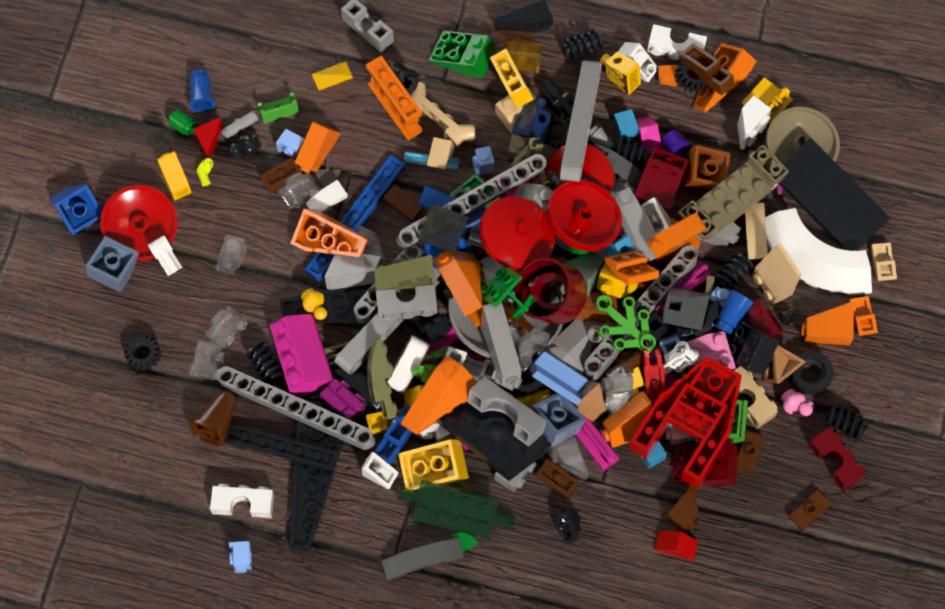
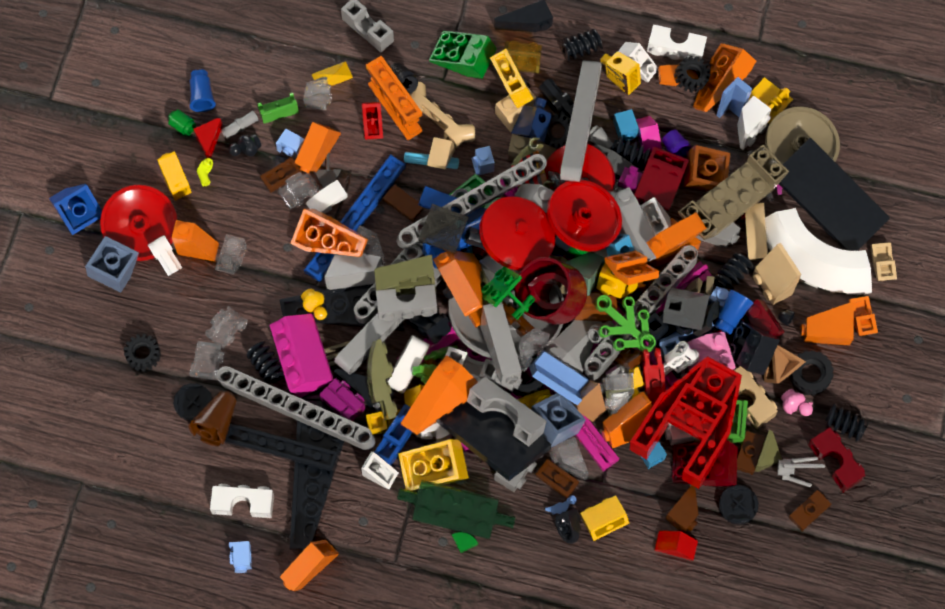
dark grey slope [382,538,464,581] -> none
reddish brown slope [680,43,735,96] -> none
none -> orange slope [172,220,219,262]
none -> black tile [173,383,212,422]
none -> orange slope [280,539,339,591]
none -> clear slope [303,77,332,110]
none -> red slope [362,102,383,140]
none -> medium blue piece [545,495,577,515]
none -> yellow brick [580,496,629,541]
none -> magenta tile [617,166,642,192]
none -> dark tan tile [684,277,703,293]
none -> medium blue panel [716,77,752,118]
none -> black tile [718,485,759,525]
none -> olive slope [755,430,782,472]
none -> light grey plant [777,457,825,487]

